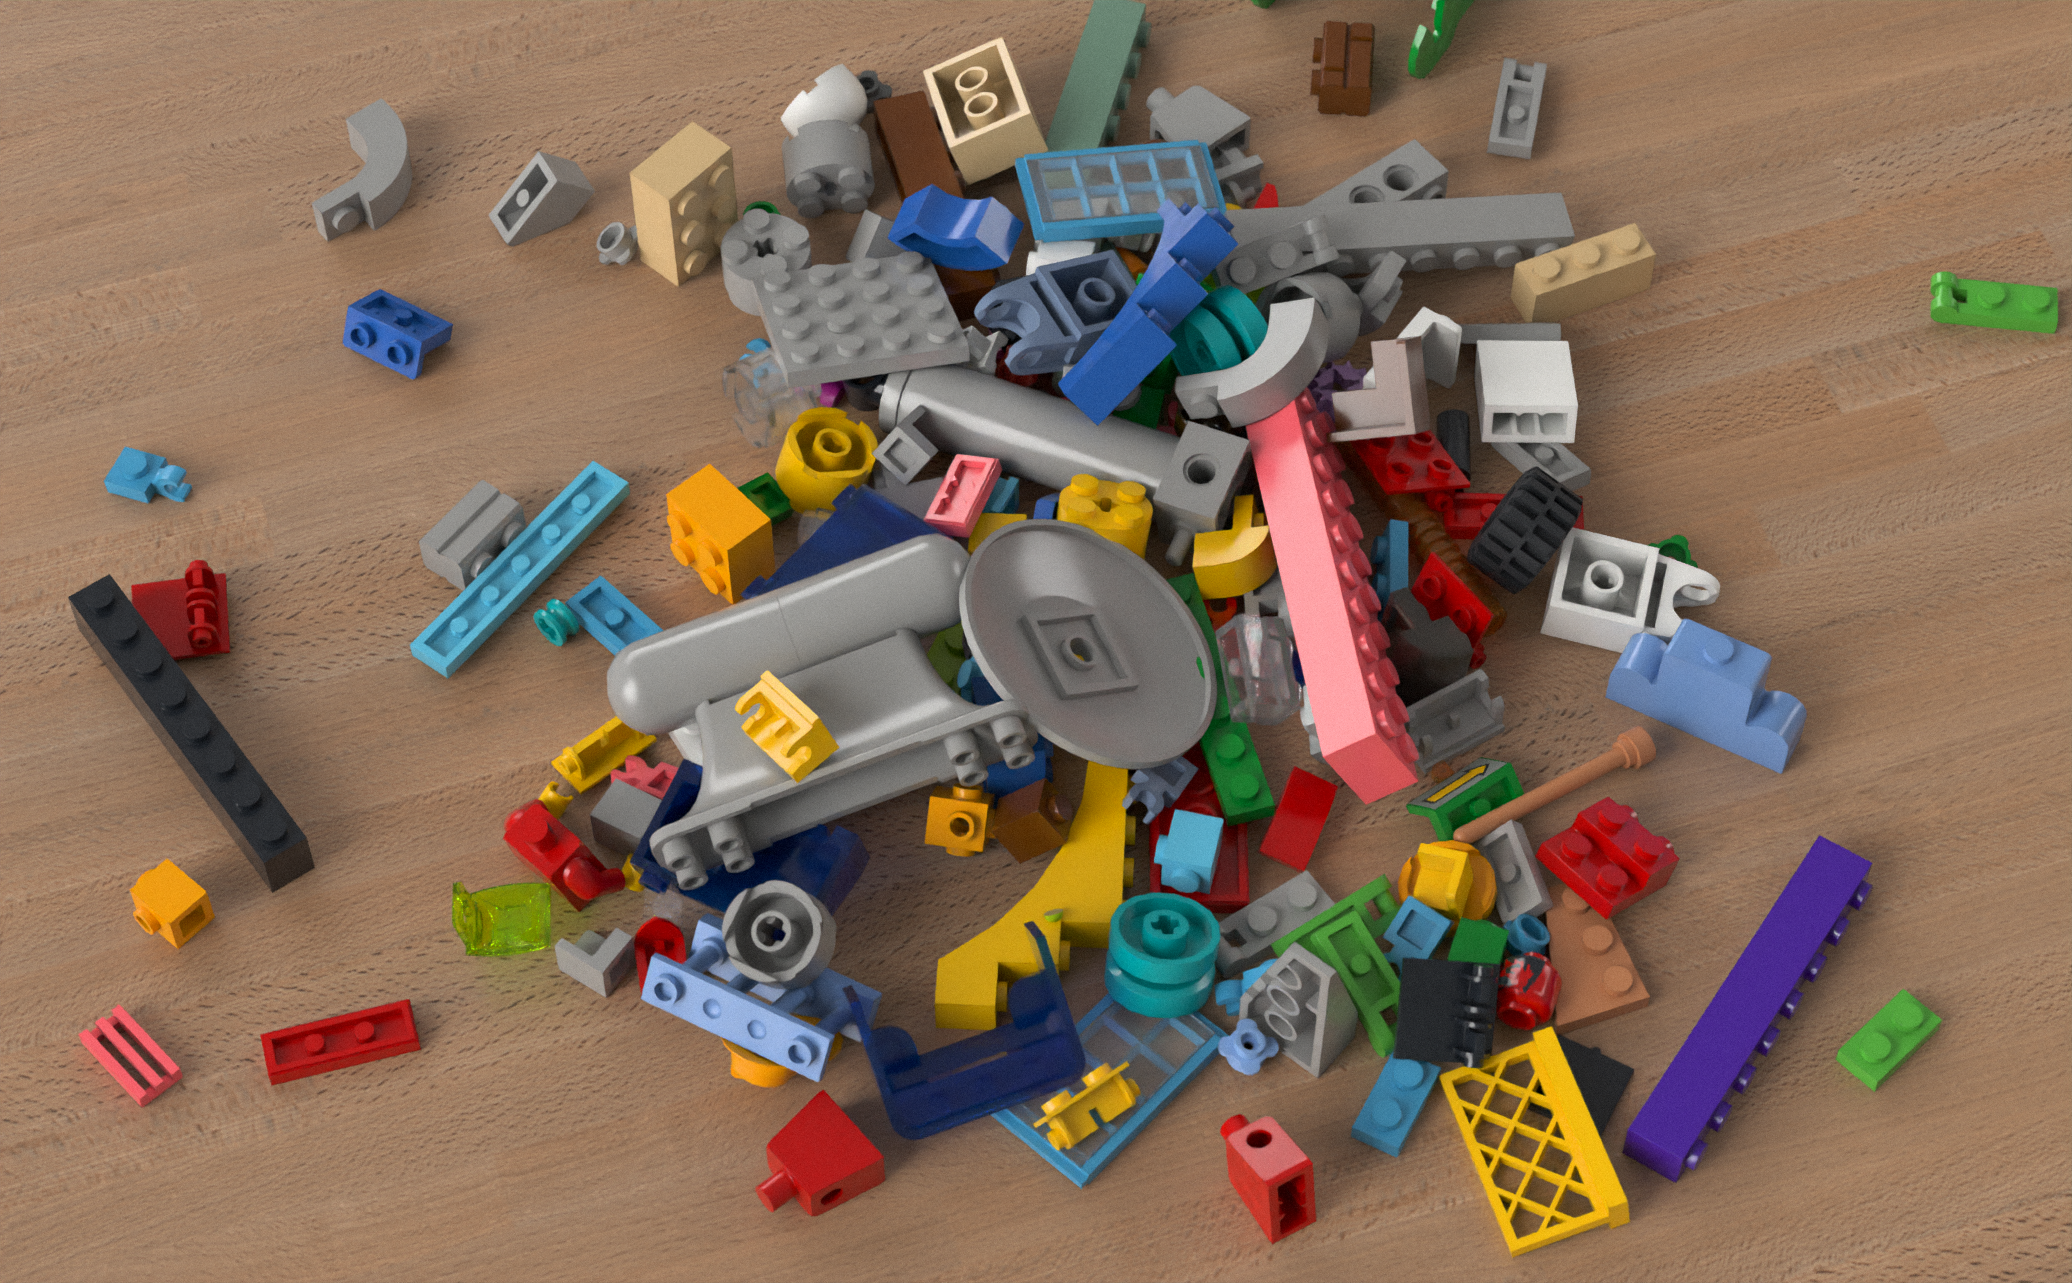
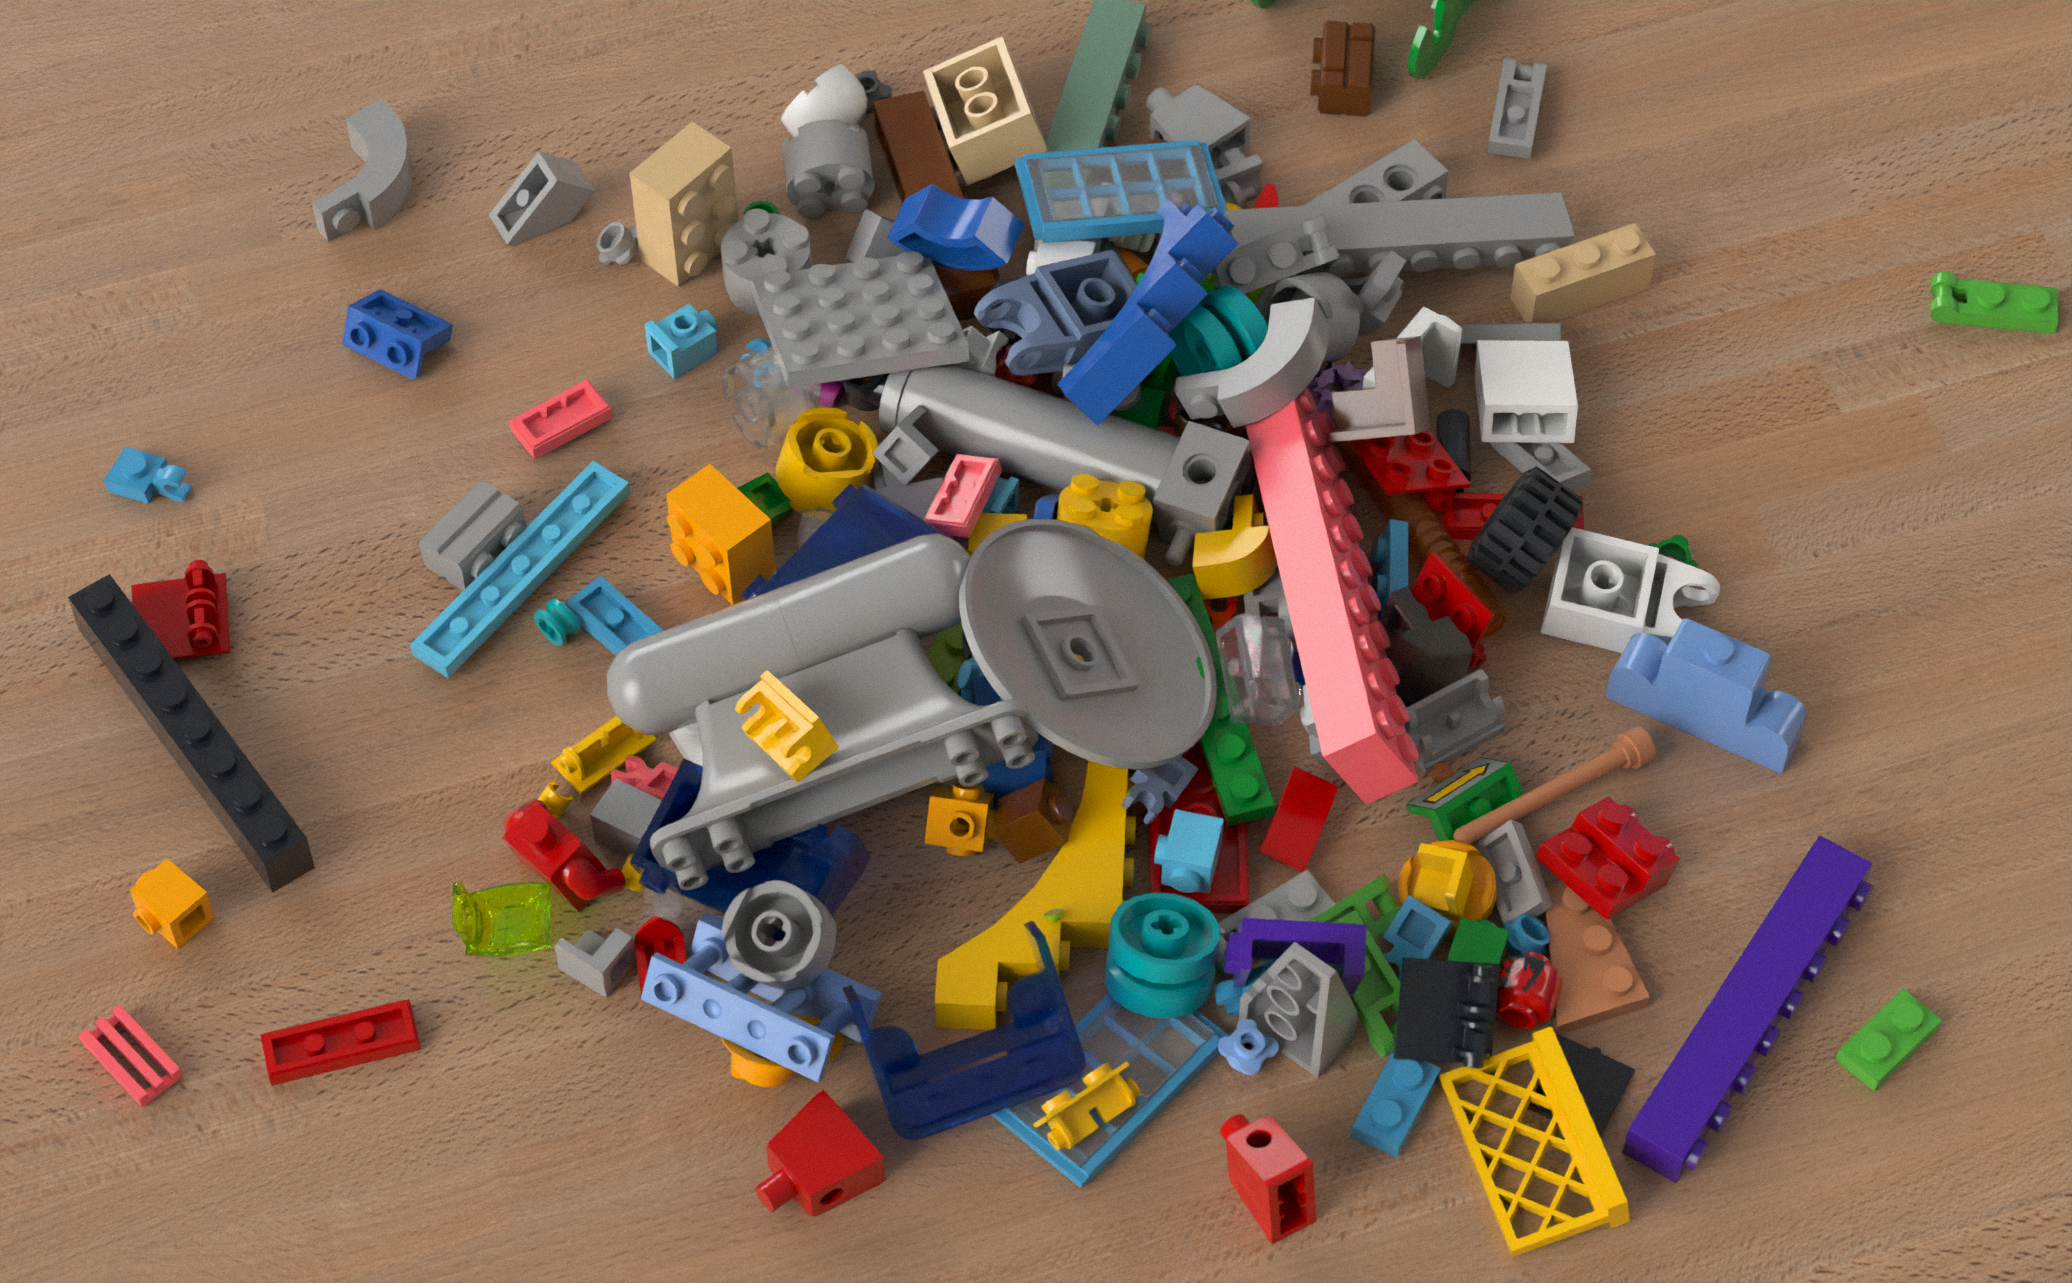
none -> coral plate [509,379,613,460]
none -> medium azure brick [644,303,719,380]
none -> dark purple panel [1225,918,1366,995]

